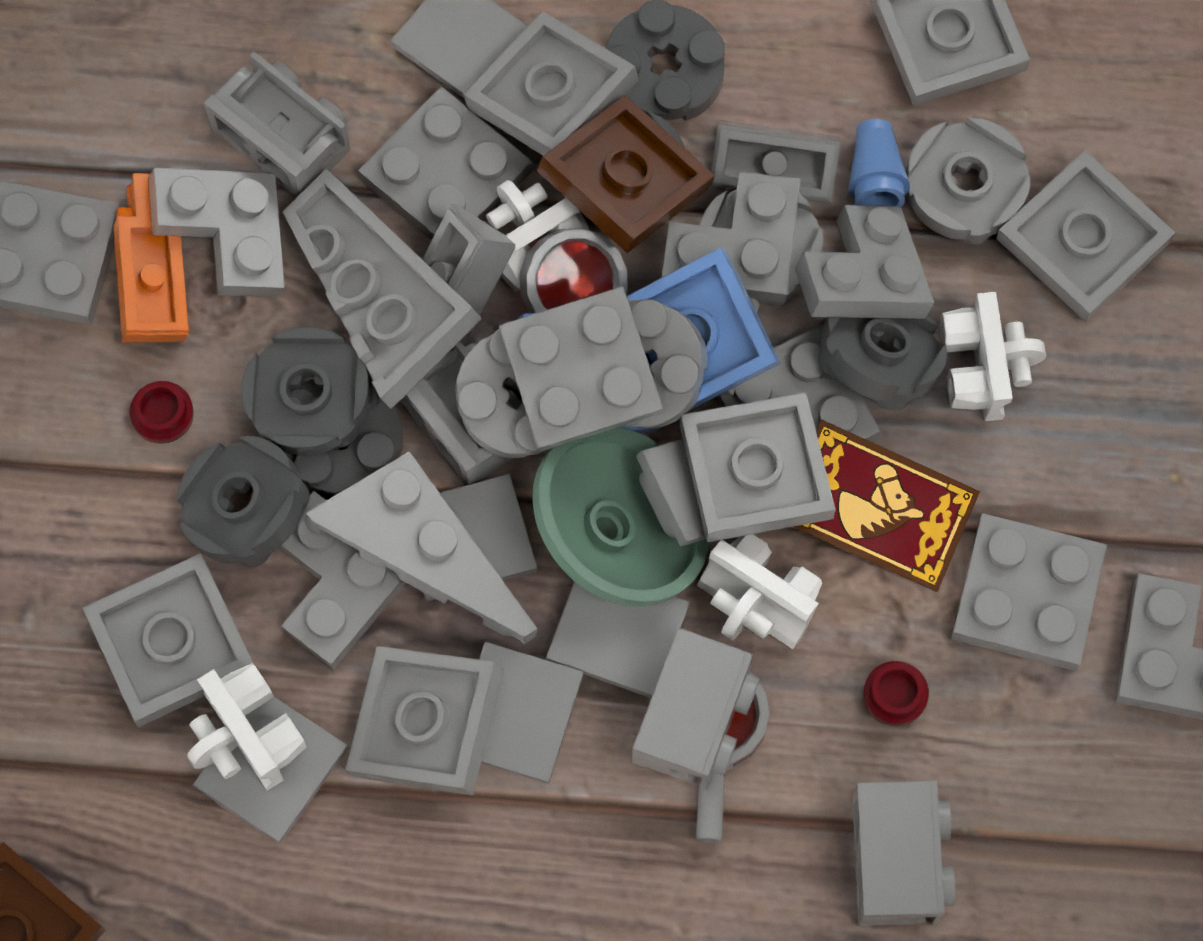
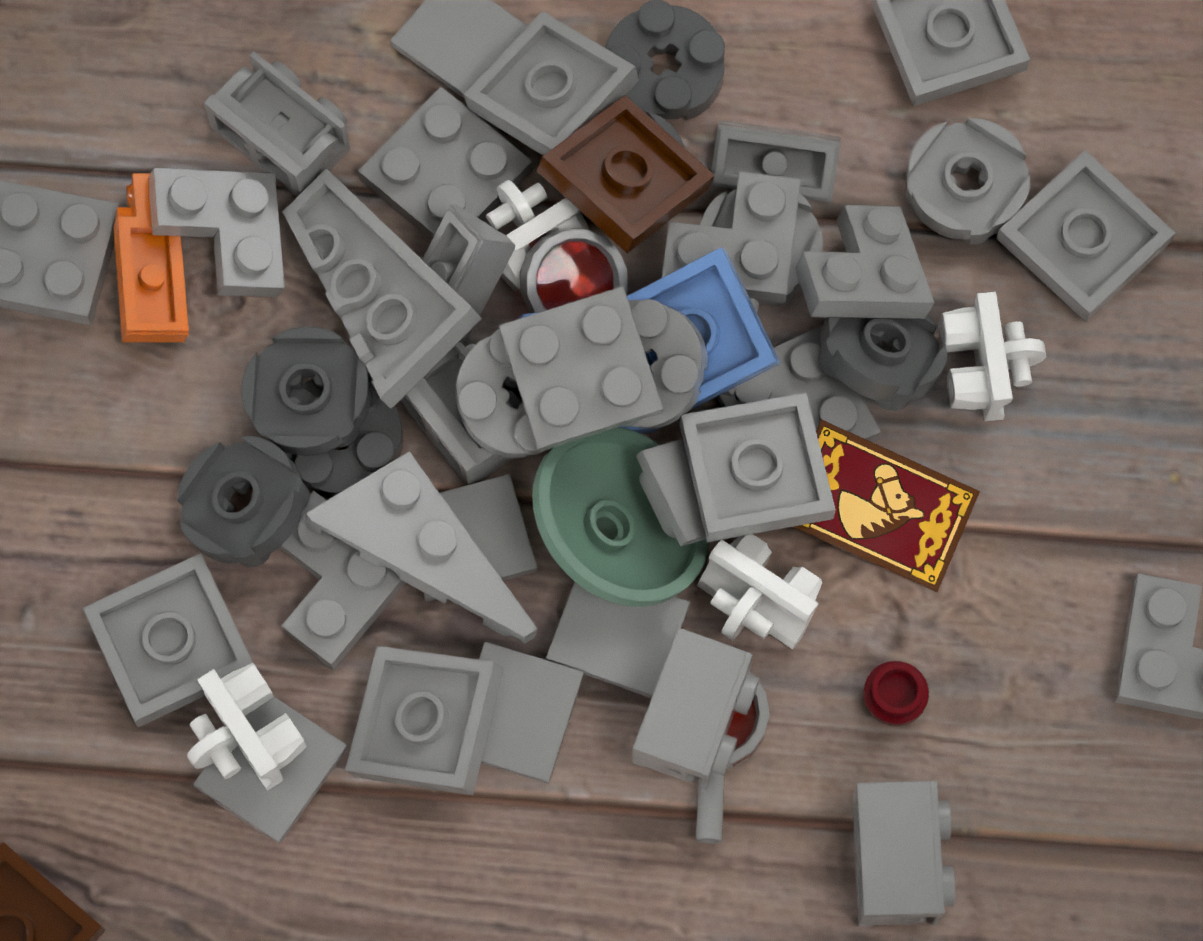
dark red plate [130,381,194,444] -> none
medium blue cone [848,119,910,207] -> none
light grey plate [951,513,1107,671] -> none

